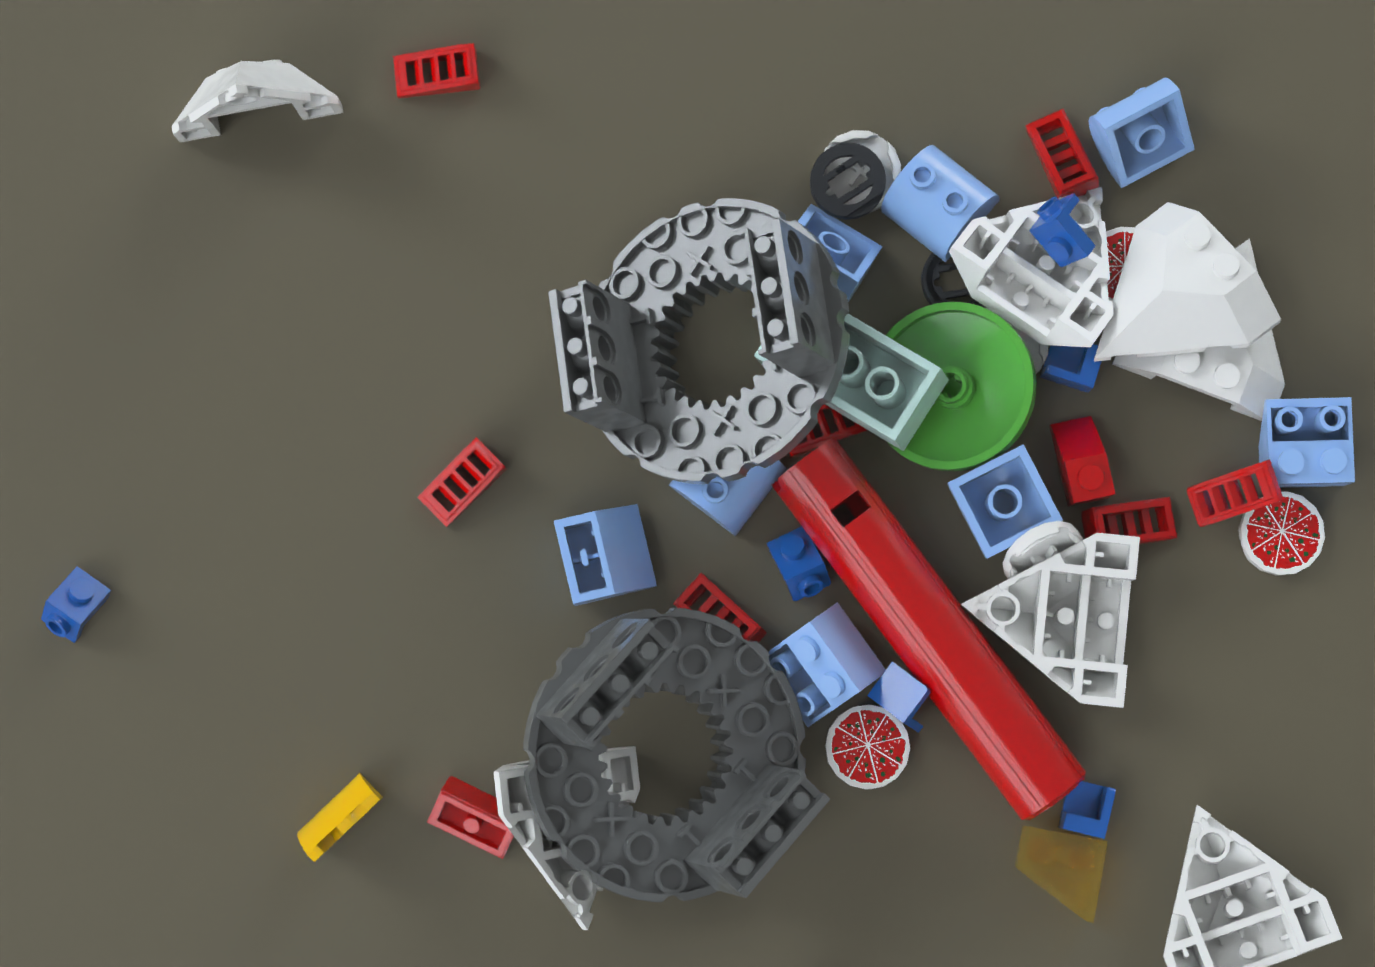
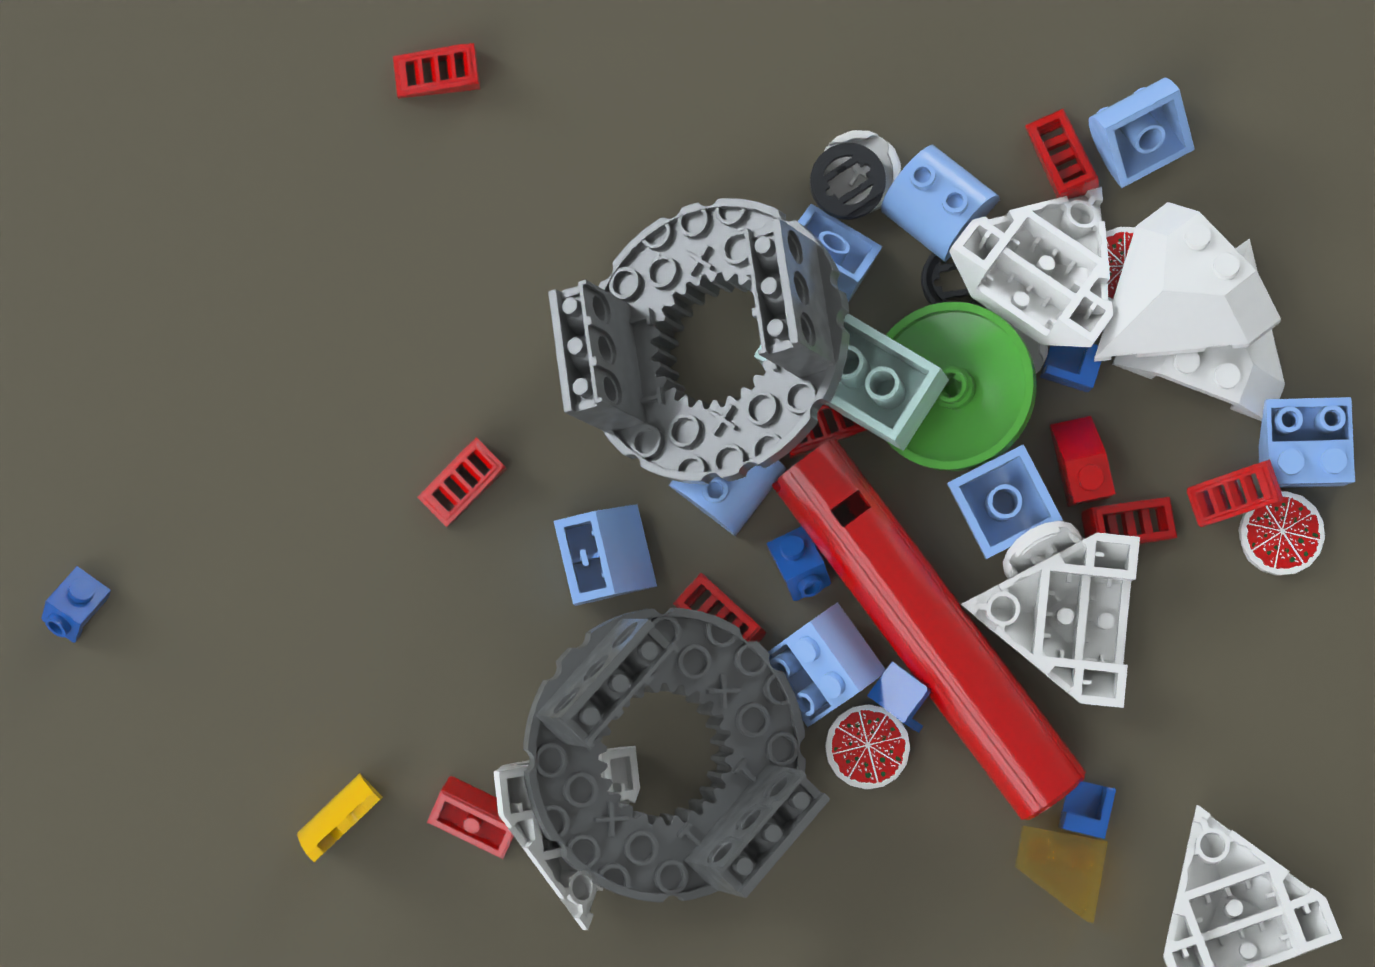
white wedge [172,60,344,142] -> none
blue bracket [1029,193,1096,268] -> none

